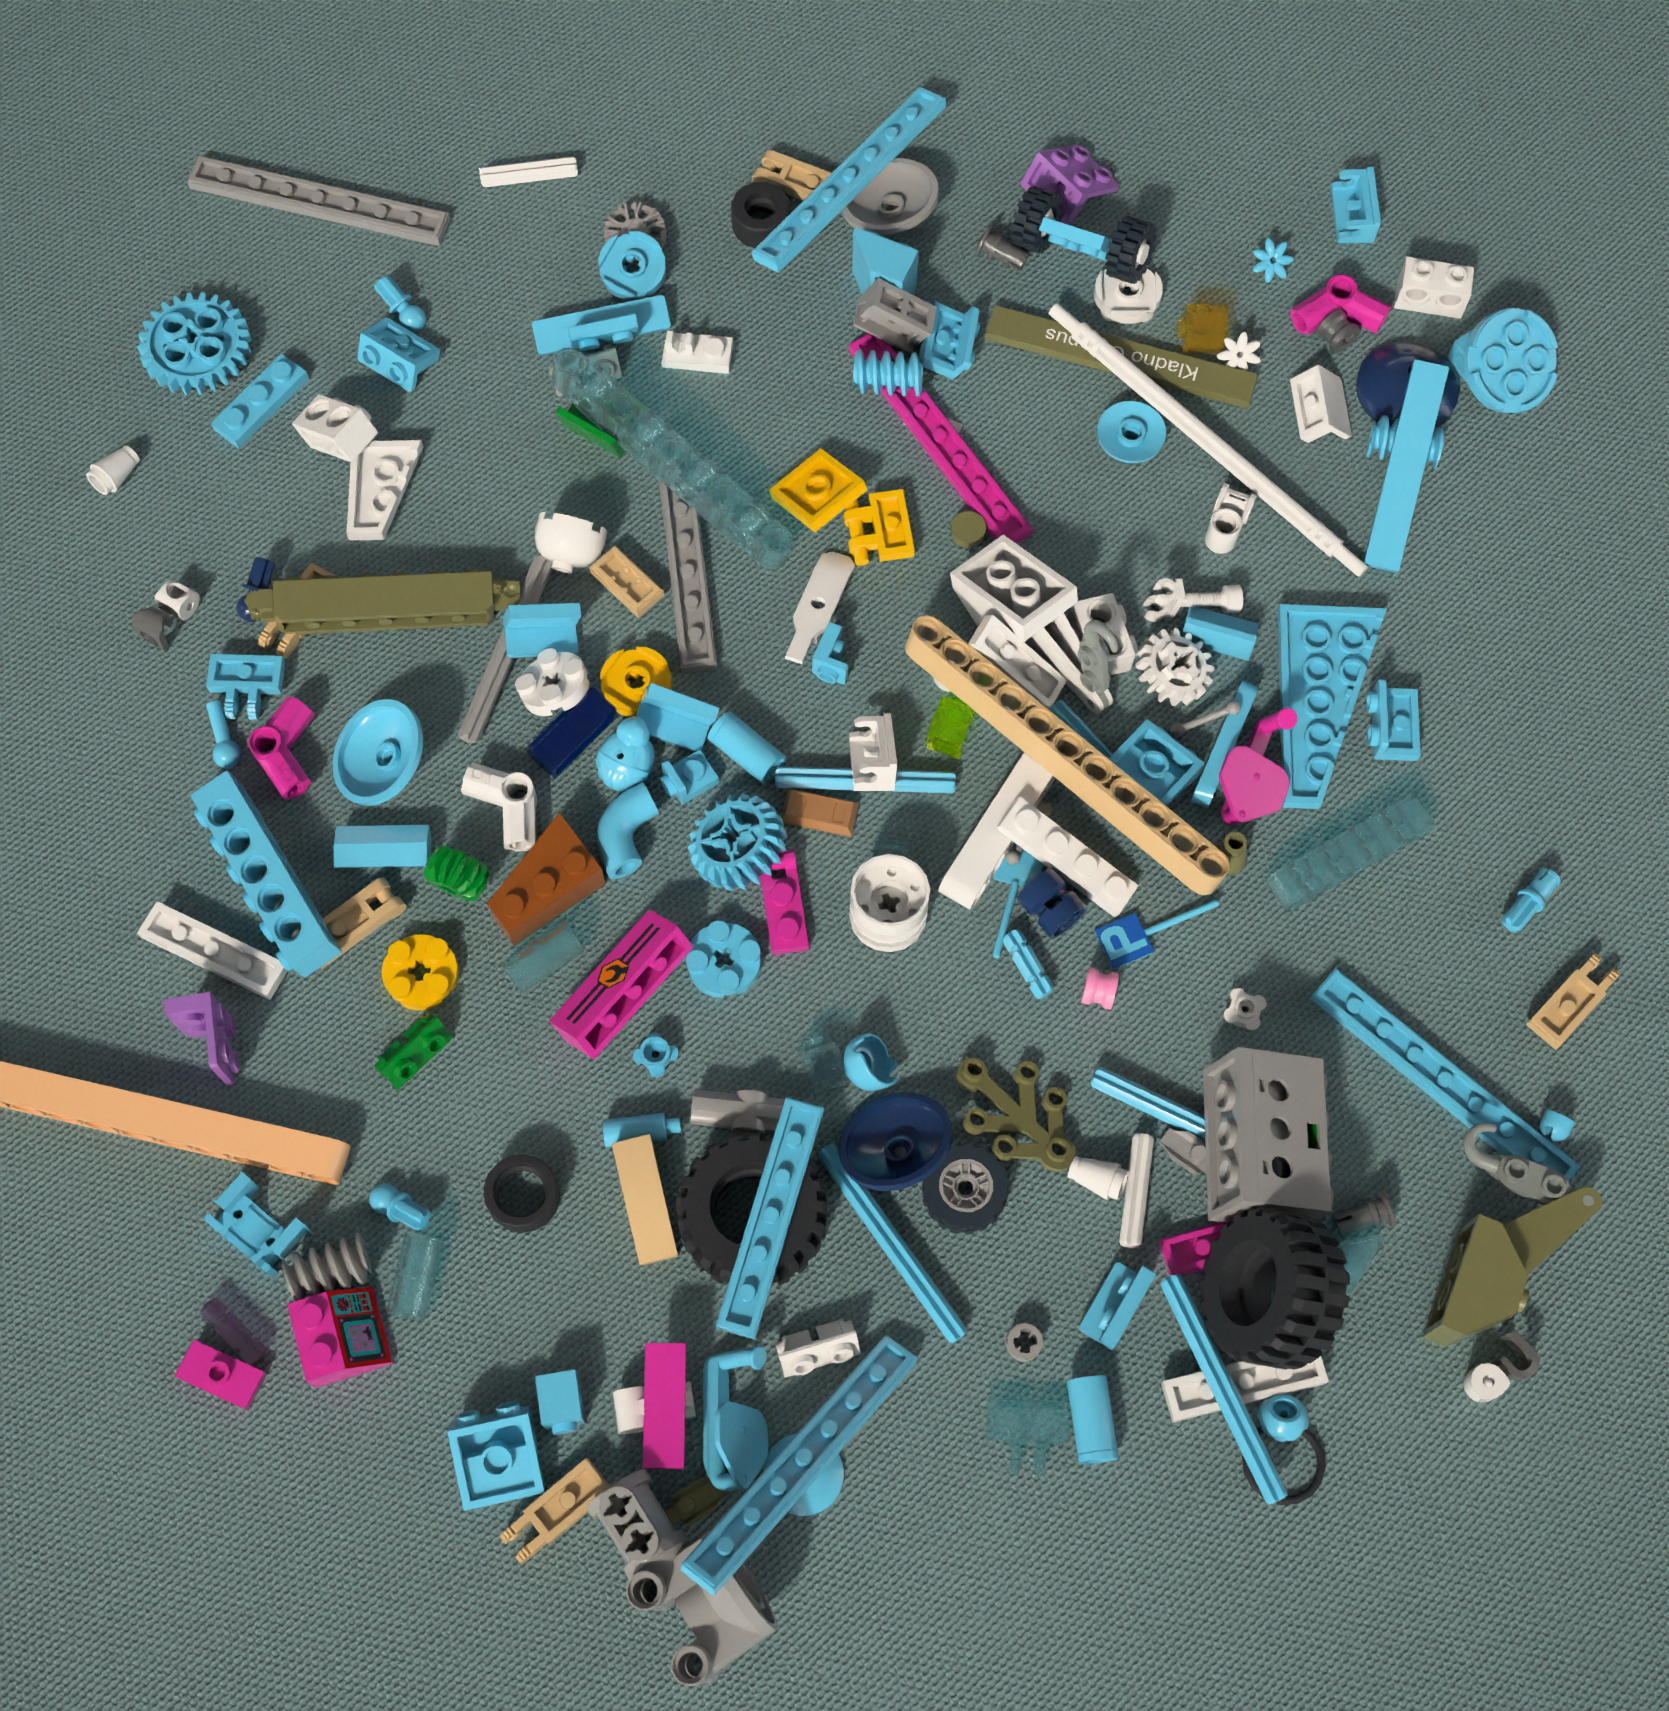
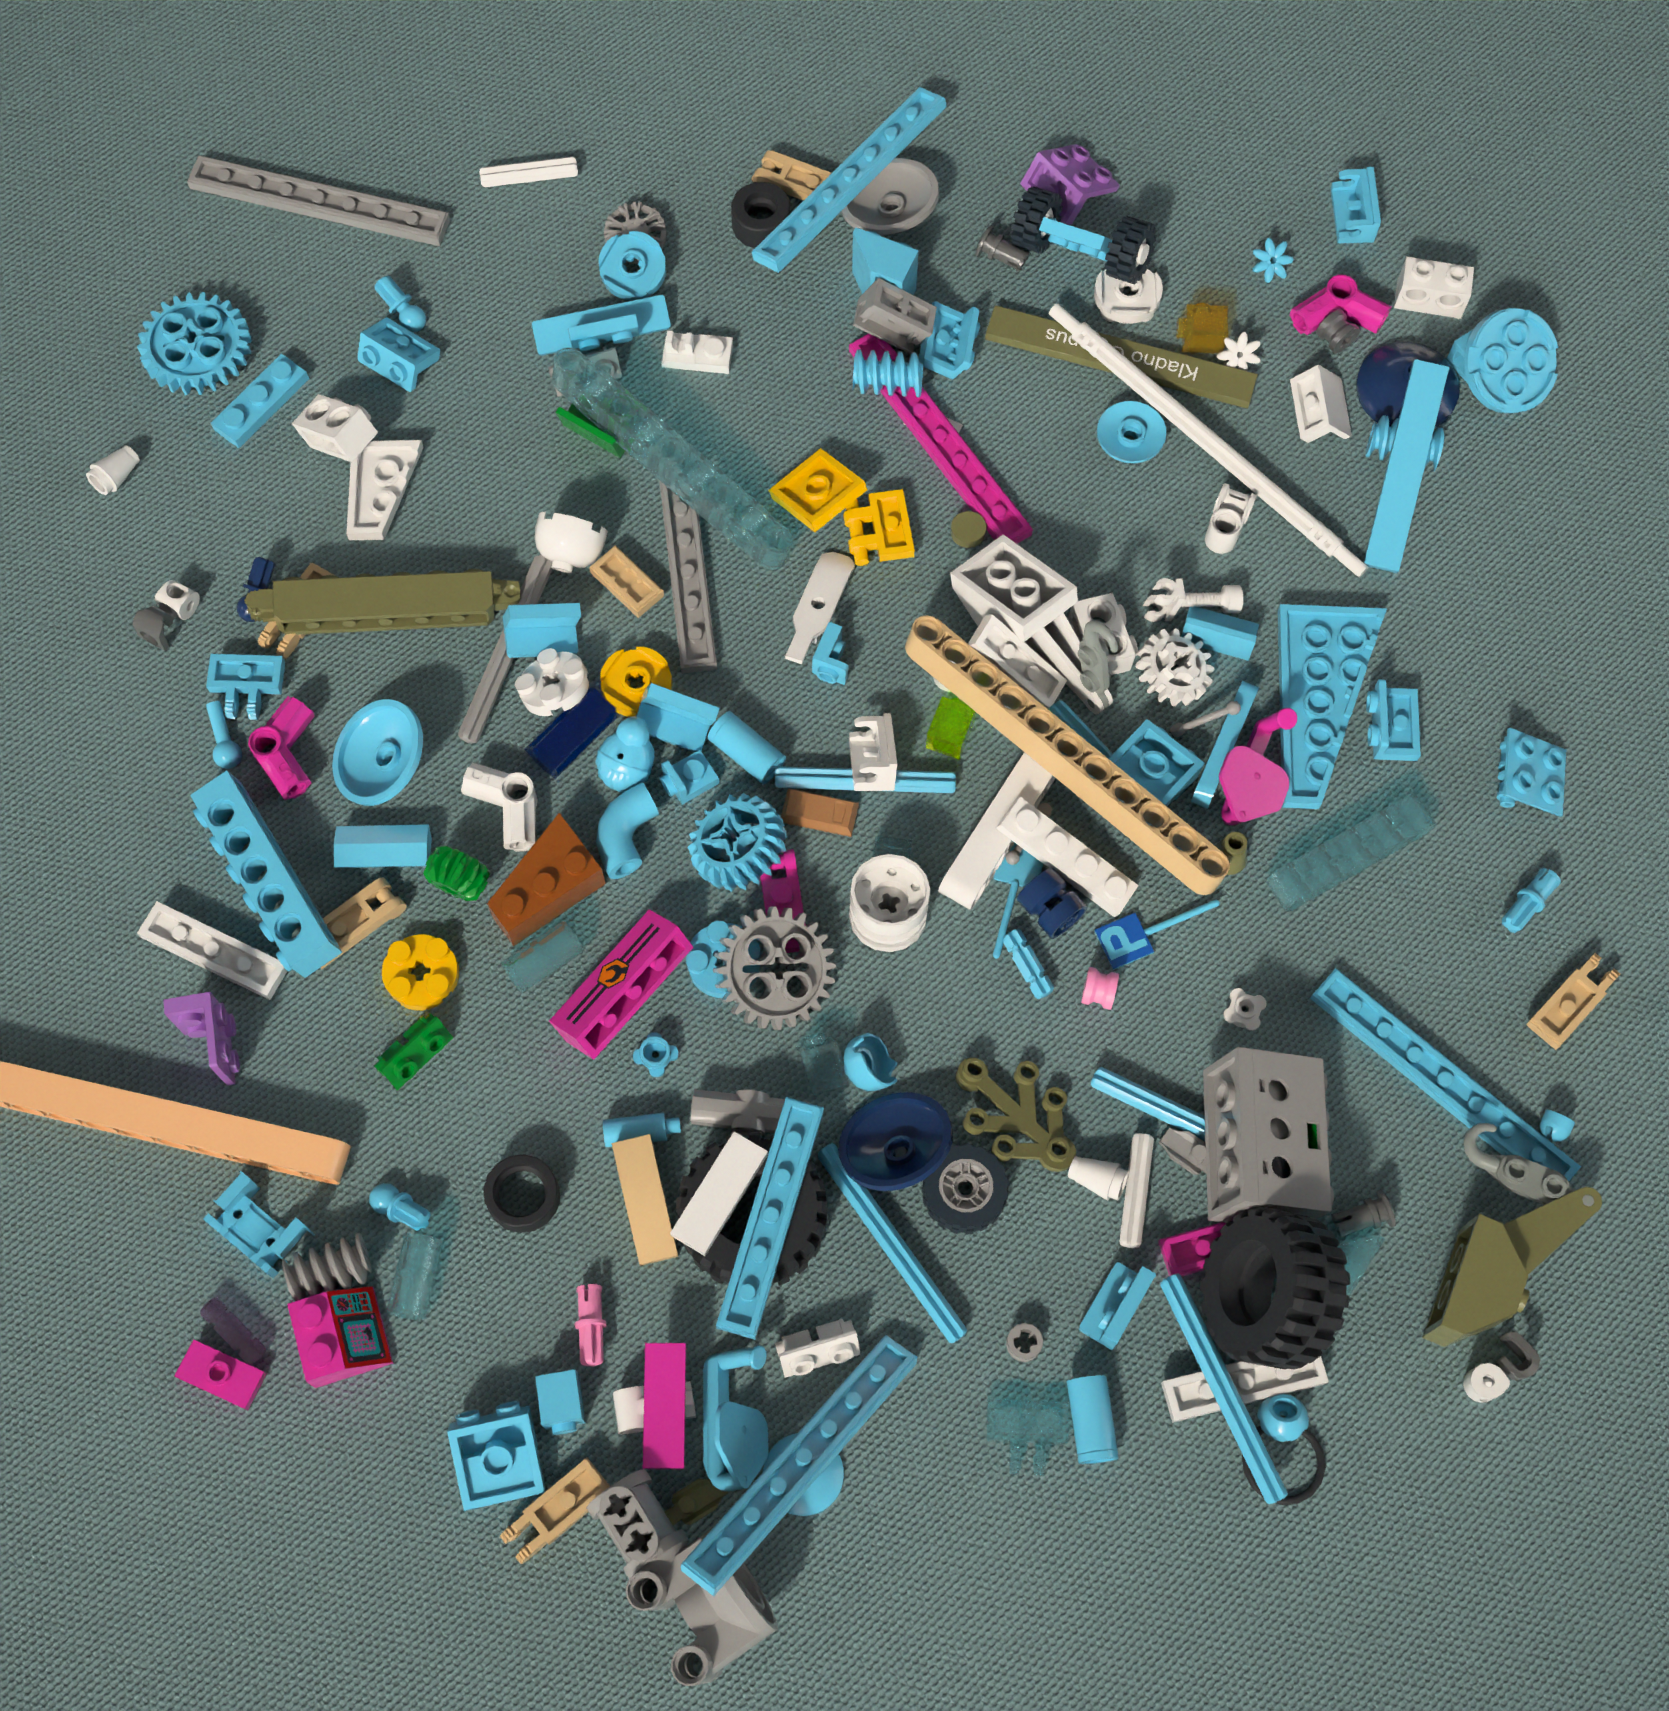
none -> bright pink axle [575,1284,607,1367]
none -> white tile [670,1132,768,1256]
none -> light grey gear [713,906,836,1030]
none -> medium azure hinge [1497,728,1566,817]

